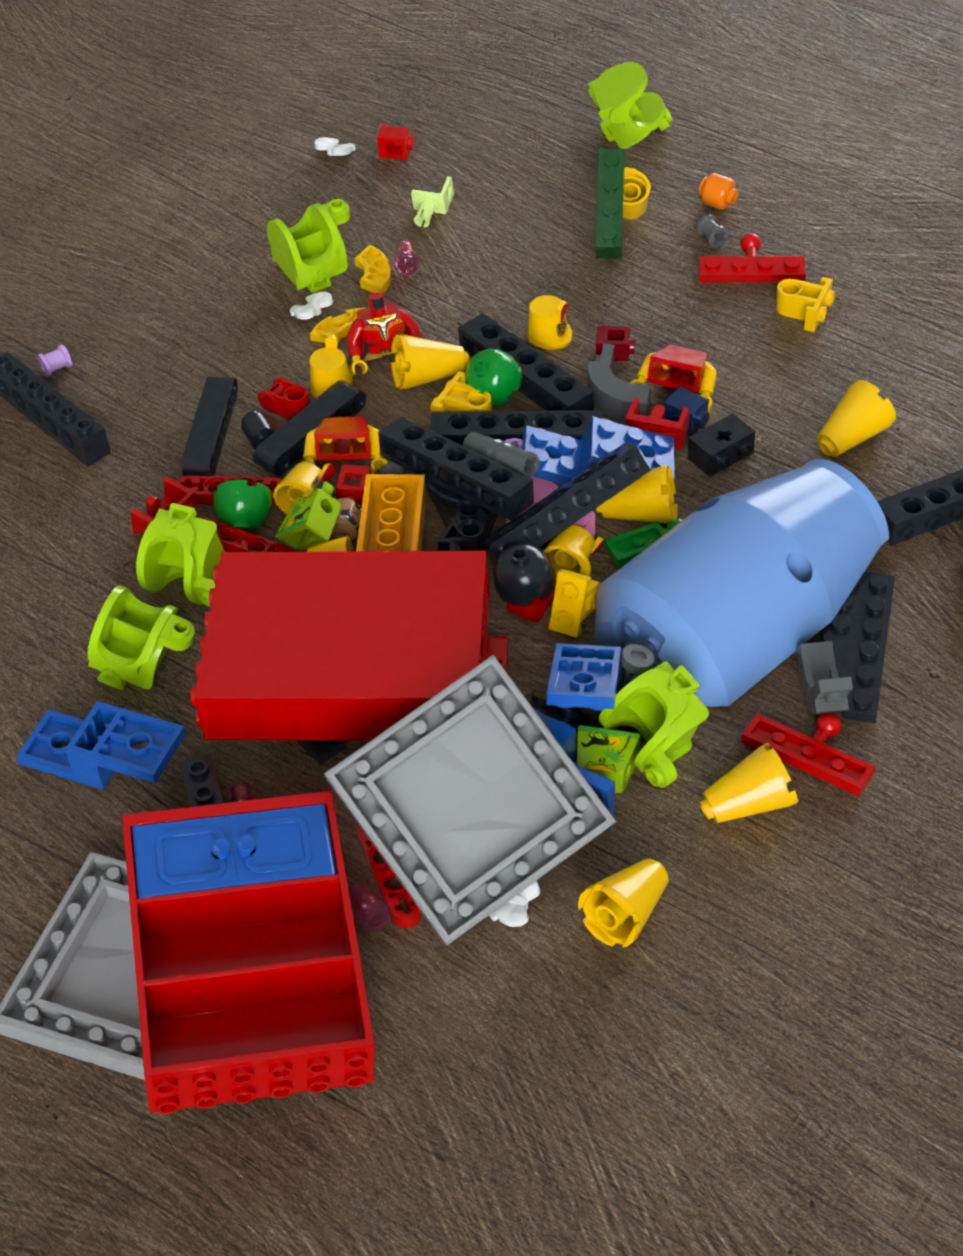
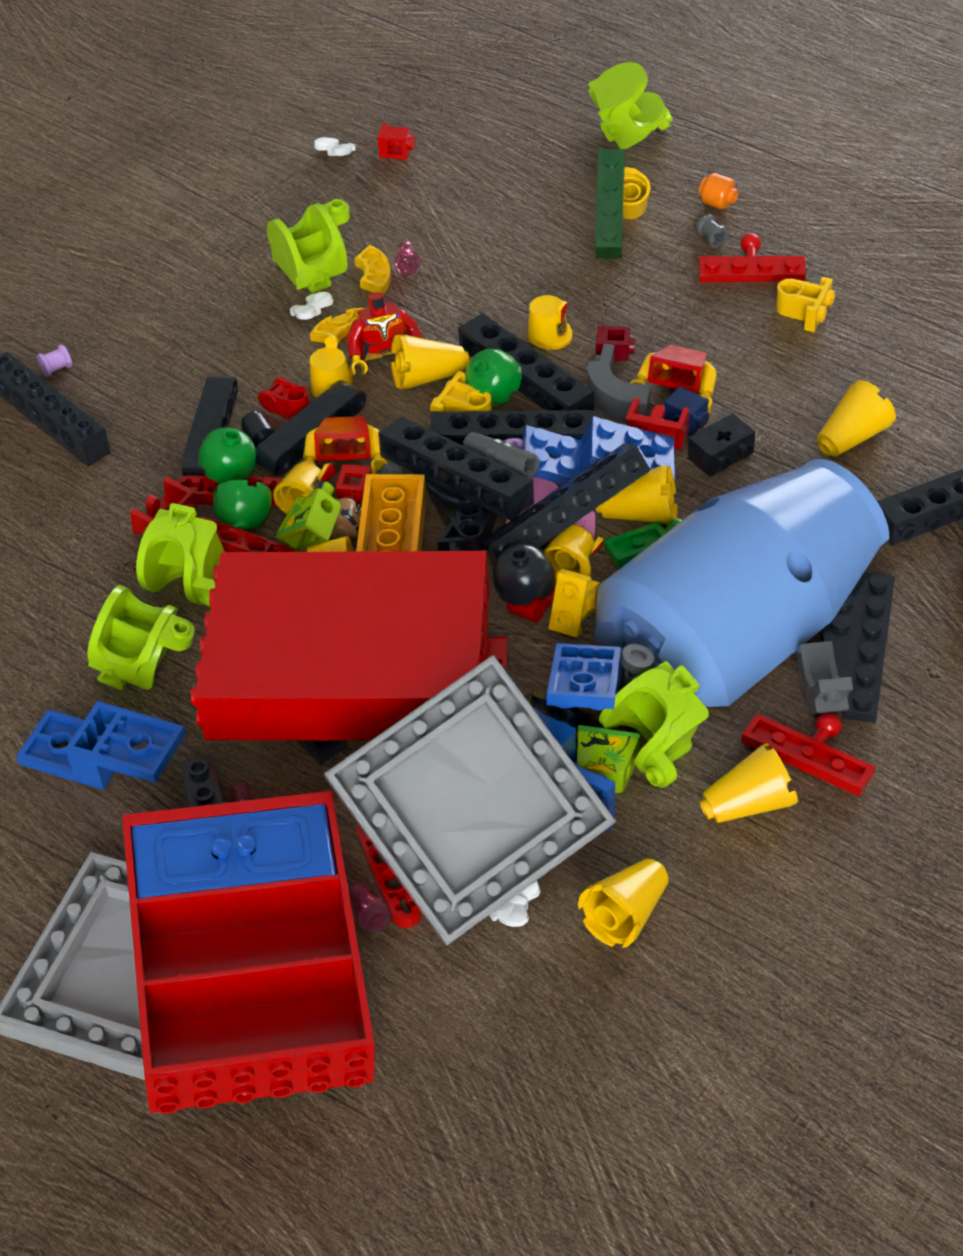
yellowish green bracket [411,176,454,227] -> none
none -> green cylinder [198,427,256,483]

